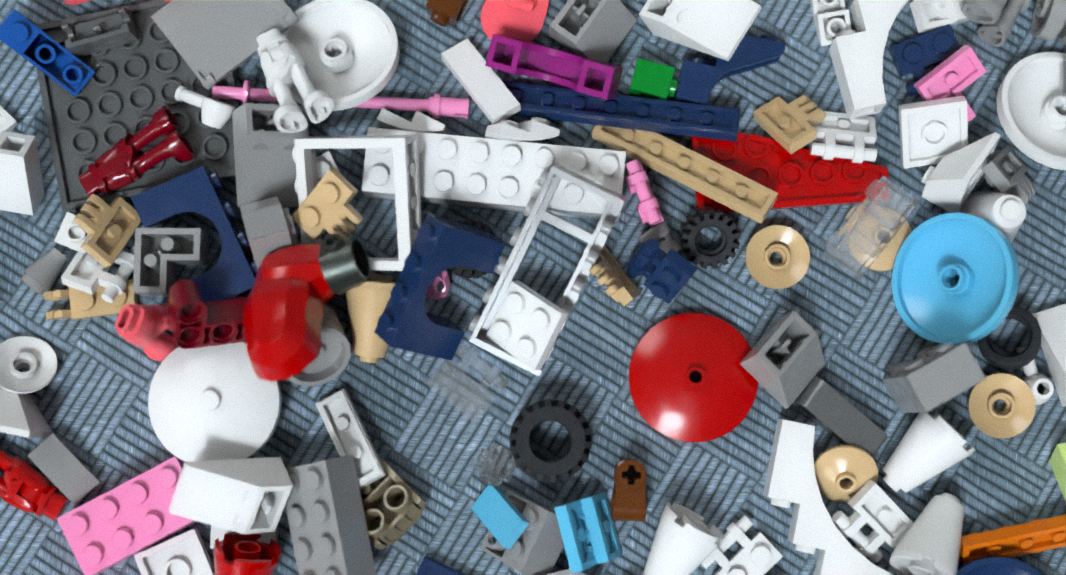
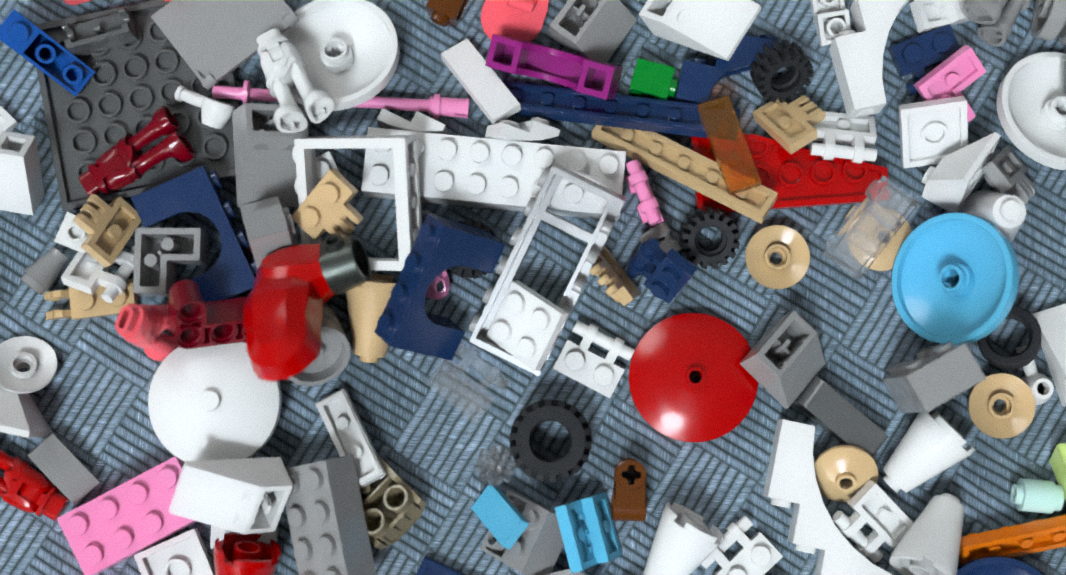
none -> white plate [553,320,635,399]
none -> clear orange tile [697,95,761,196]
none -> black tyre [750,40,814,103]
none -> light aqua brick [1010,478,1064,514]

